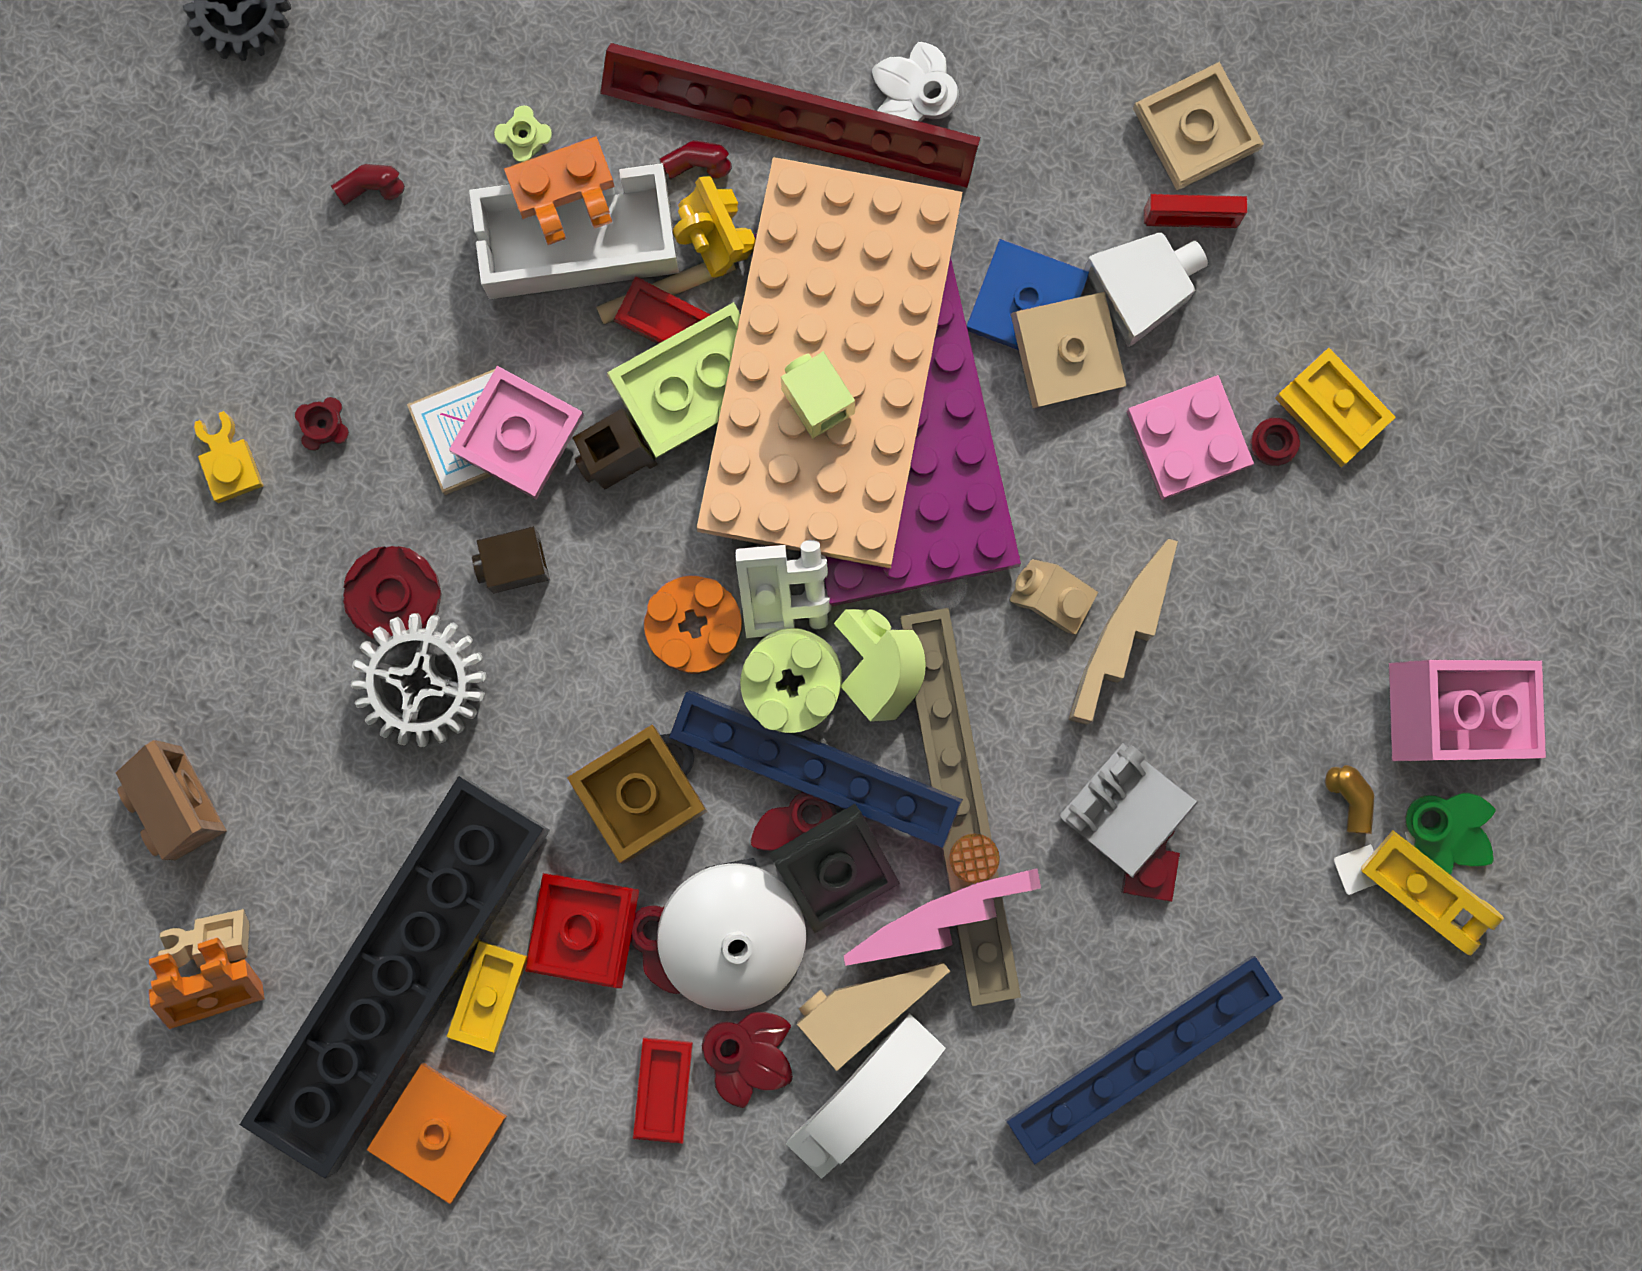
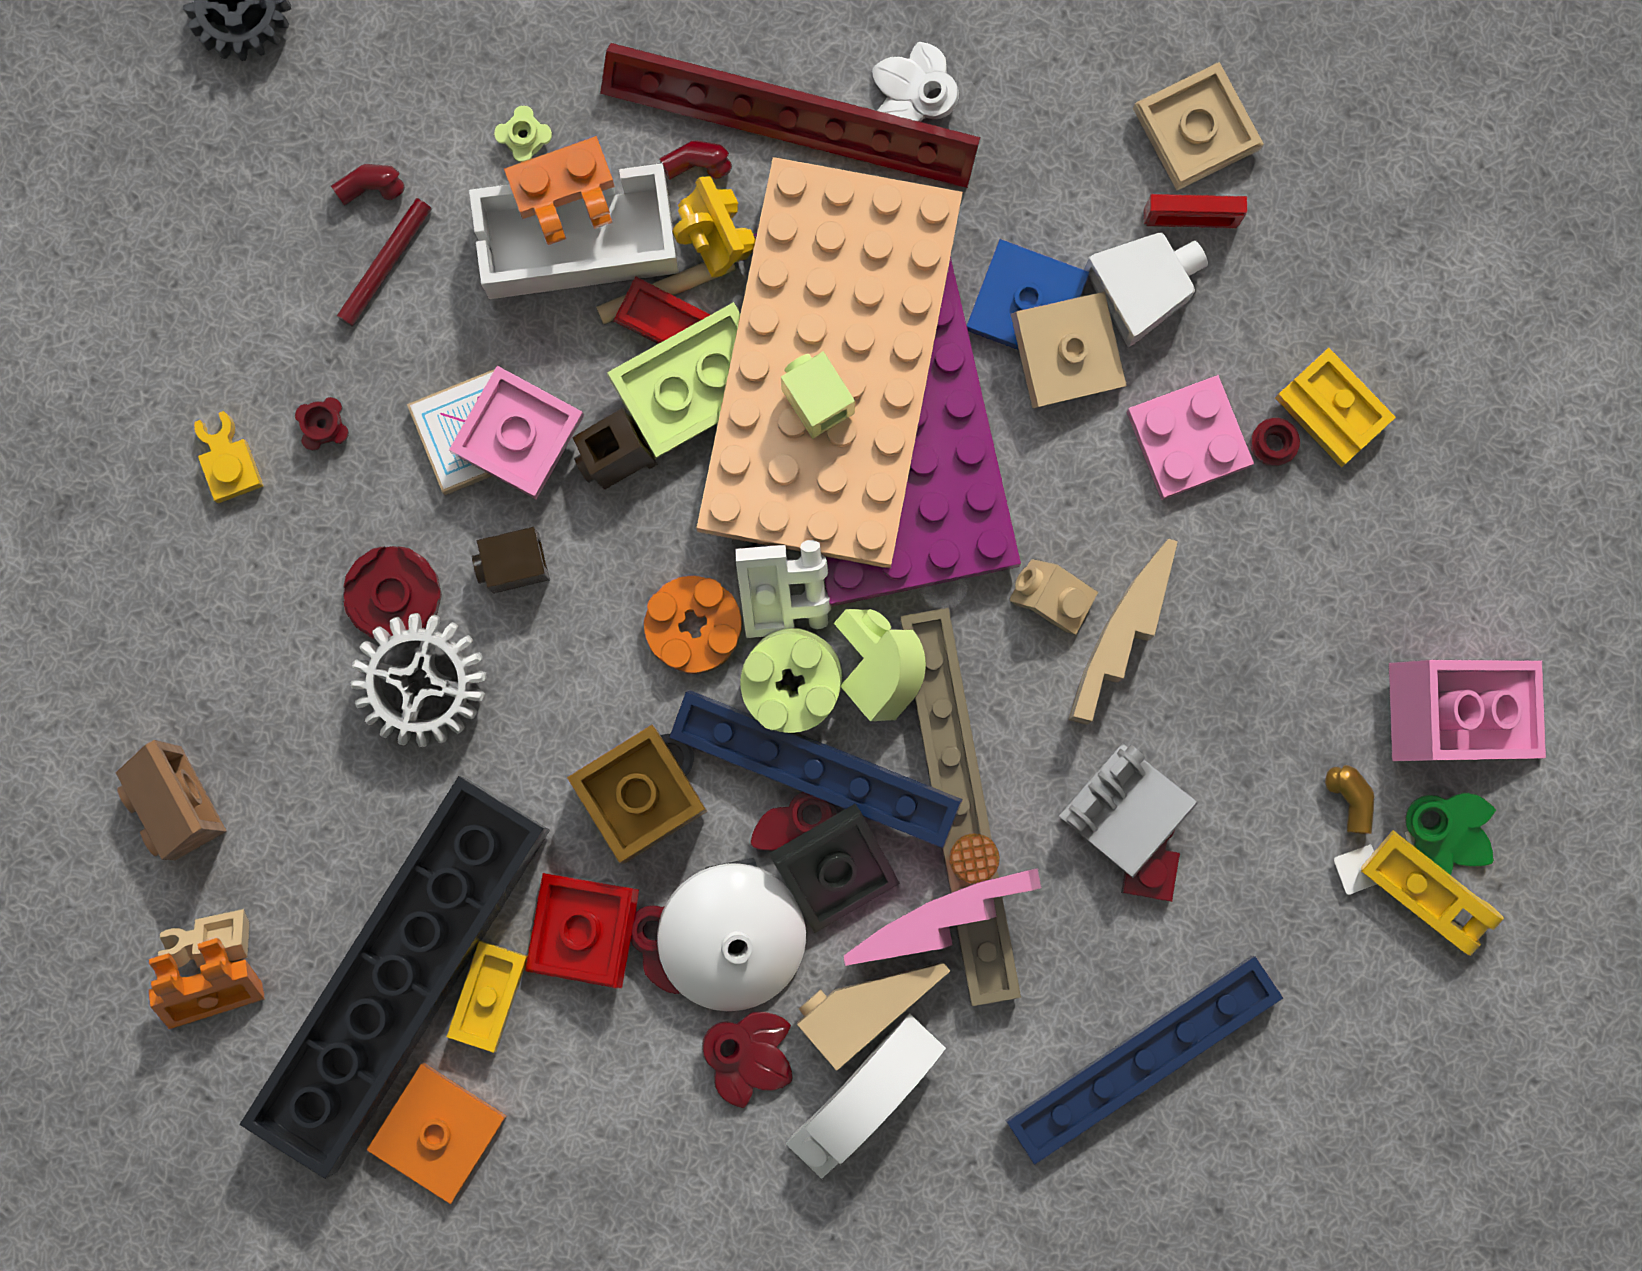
red tile [633,1037,693,1144] -> none
none -> dark red bar [336,198,432,327]

